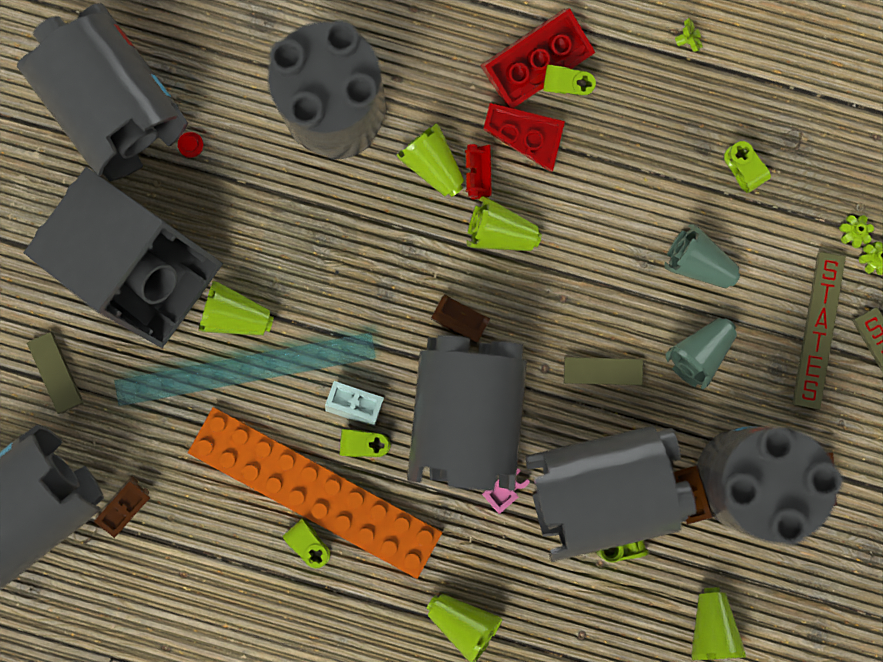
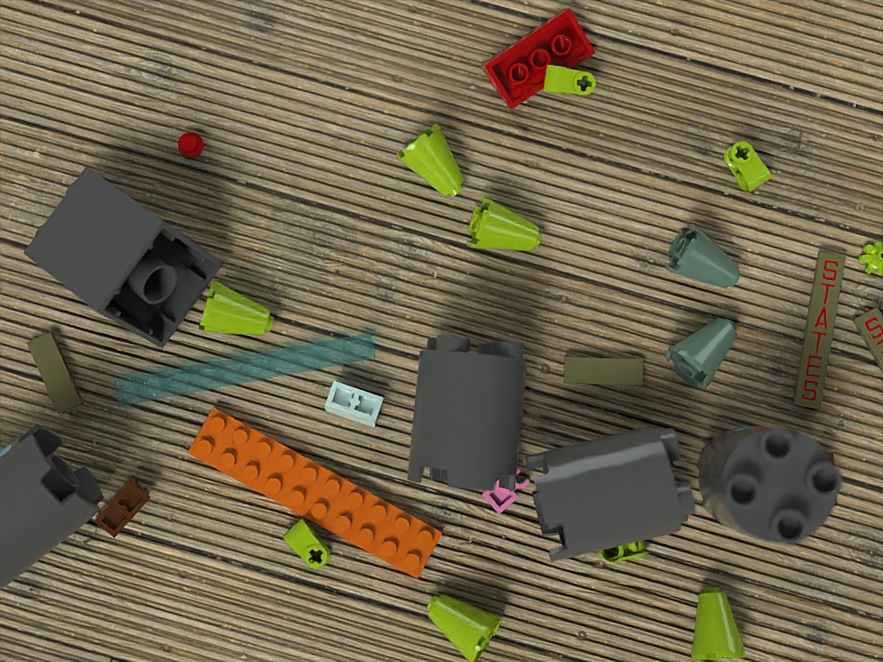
dark grey brick [17,3,188,182] -> none
dark grey brick [268,20,386,160] -> none
lime piece [339,429,391,457] -> none
reddish brown hinge [431,294,490,344] -> none
red hinge [465,144,492,200] -> none
red wing [483,103,565,173] -> none
reddish brown hinge [673,465,714,525] -> none
lime plant [675,18,703,52] -> none
lime plant [839,215,874,249] -> none

